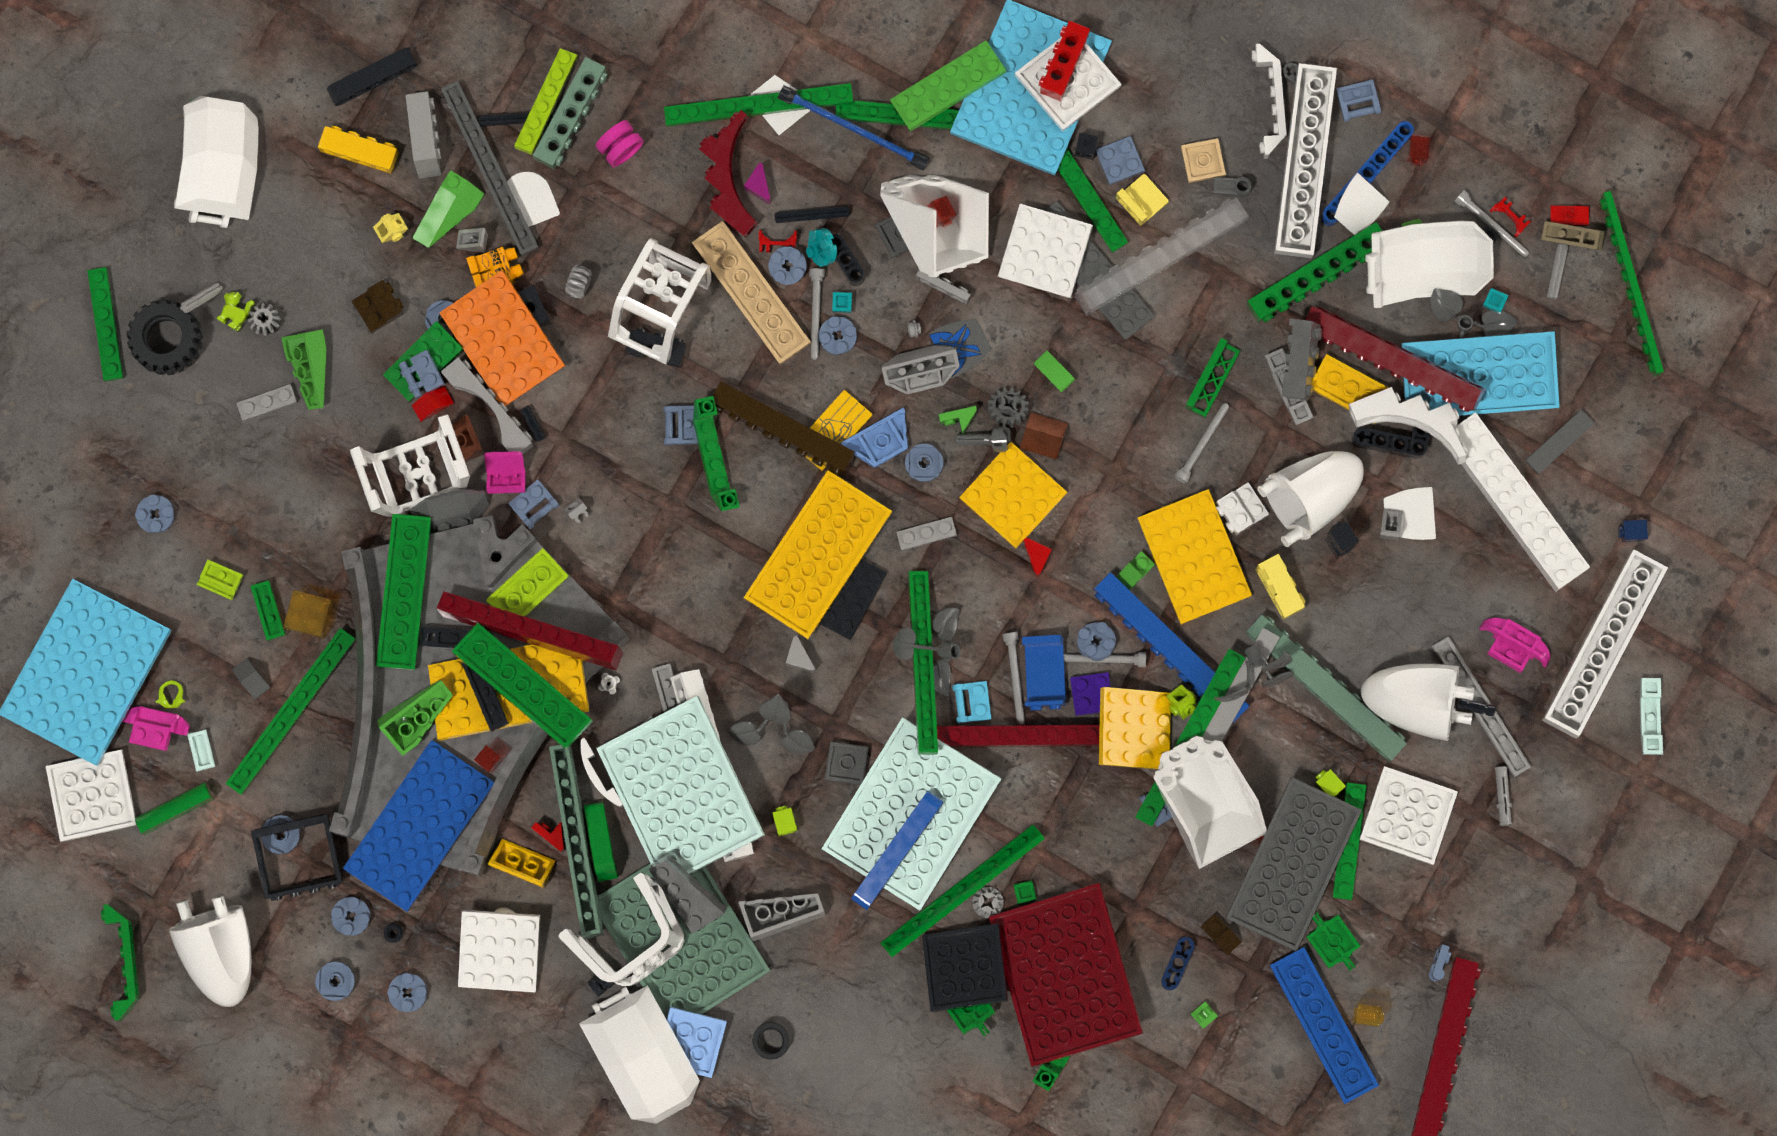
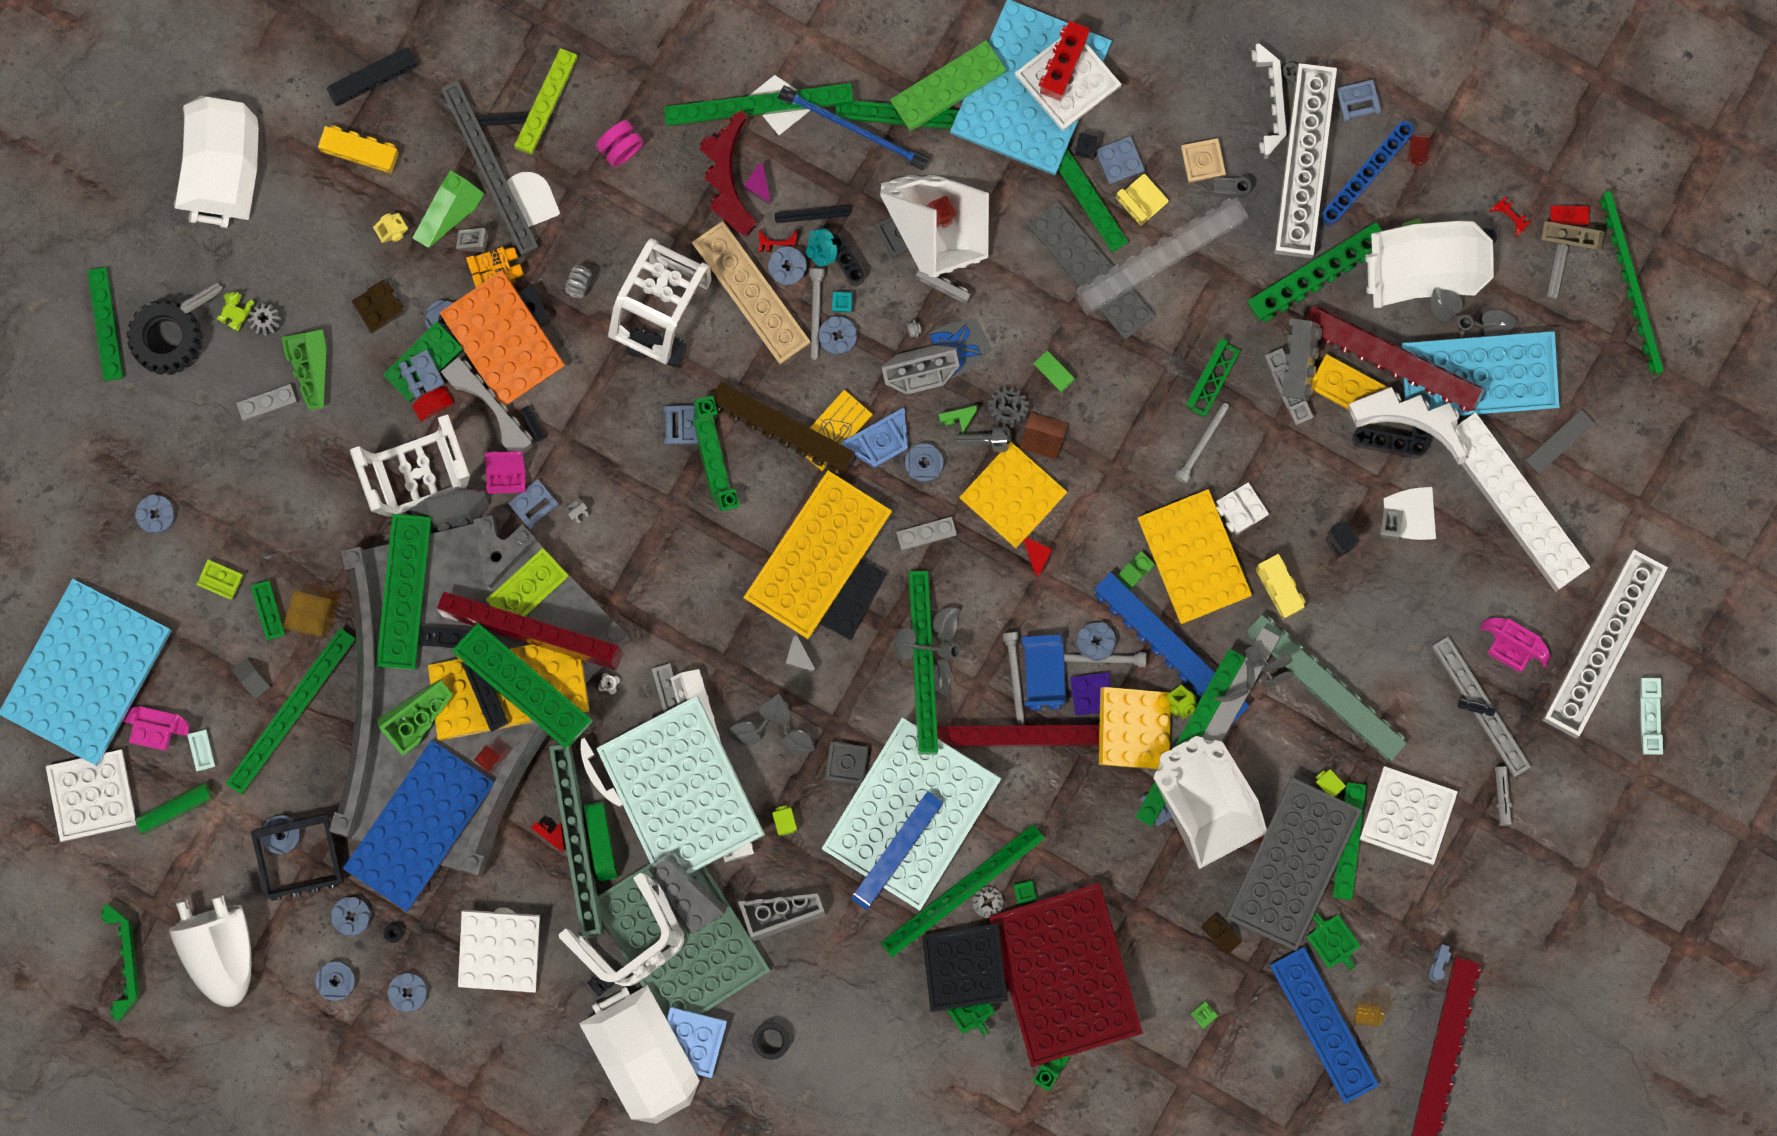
lime piece [155,680,185,708] -> none
light grey wedge [405,91,441,179] -> none
copper slope [446,415,484,462] -> none
yellow slope [488,839,555,888] -> none
sand green brick [533,57,608,170] -> none
medium azure plate [952,681,991,724] -> none
white plate [998,204,1093,298] -> none
dark blue beam [1161,937,1194,991] -> none
white windscreen [1258,451,1364,547] -> none
white sticker [1334,173,1389,235] -> none
white windscreen [1361,664,1475,741] -> none
light grey piece [1454,190,1529,257] -> none
teal plate [1483,288,1509,314] -> none
dark blue brick [1618,520,1648,543] -> none

